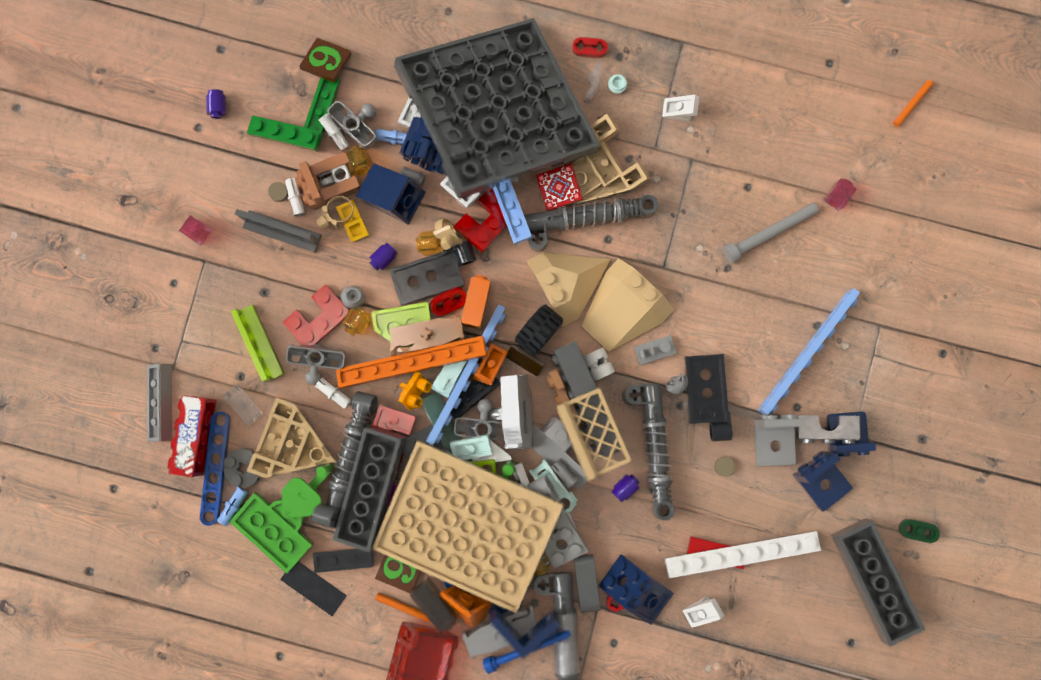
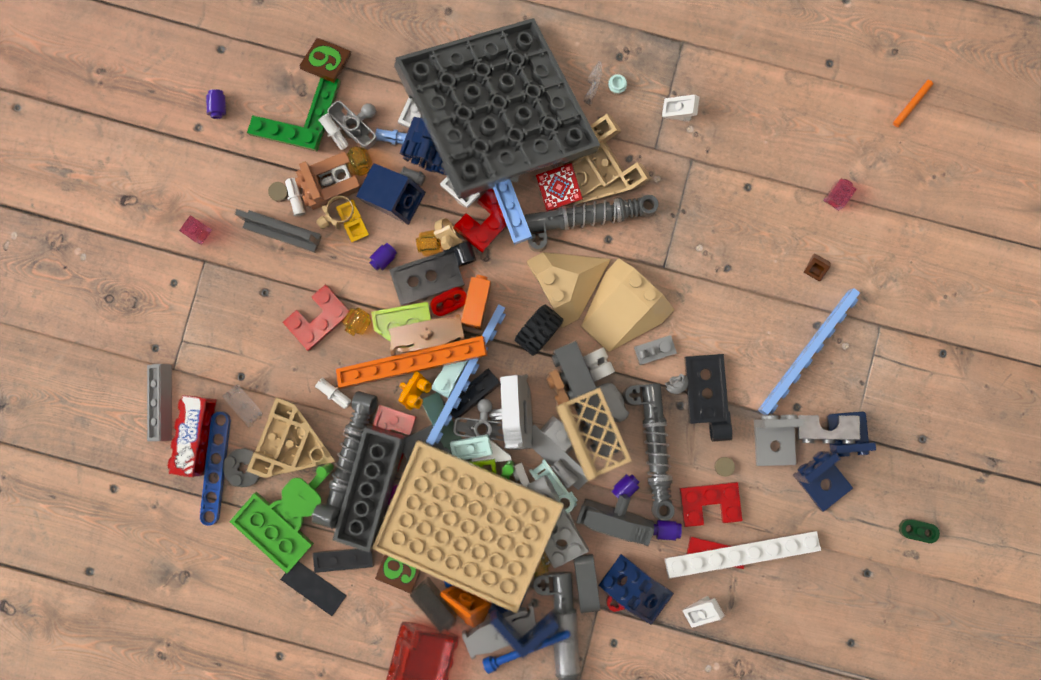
light blue pin [217,487,248,526] -> none
lime fence [231,305,285,382] -> none
light grey piece [286,344,345,385] -> none
light grey plate [341,285,365,309] -> none
orange bar [375,593,431,623] -> none
orange slope [472,343,508,385] -> none
dark brown slope [506,344,545,376] -> none
red beam [572,37,608,58] -> none
light grey piece [722,203,819,264] -> none
dark grey brick [831,519,925,647] -> none
none -> dark grey piece [576,494,654,546]
none -> light grey piece [596,383,629,422]
none -> dark purple brick [653,520,682,541]
none -> red plate [679,482,743,527]
none -> reddish brown slope [803,253,831,282]

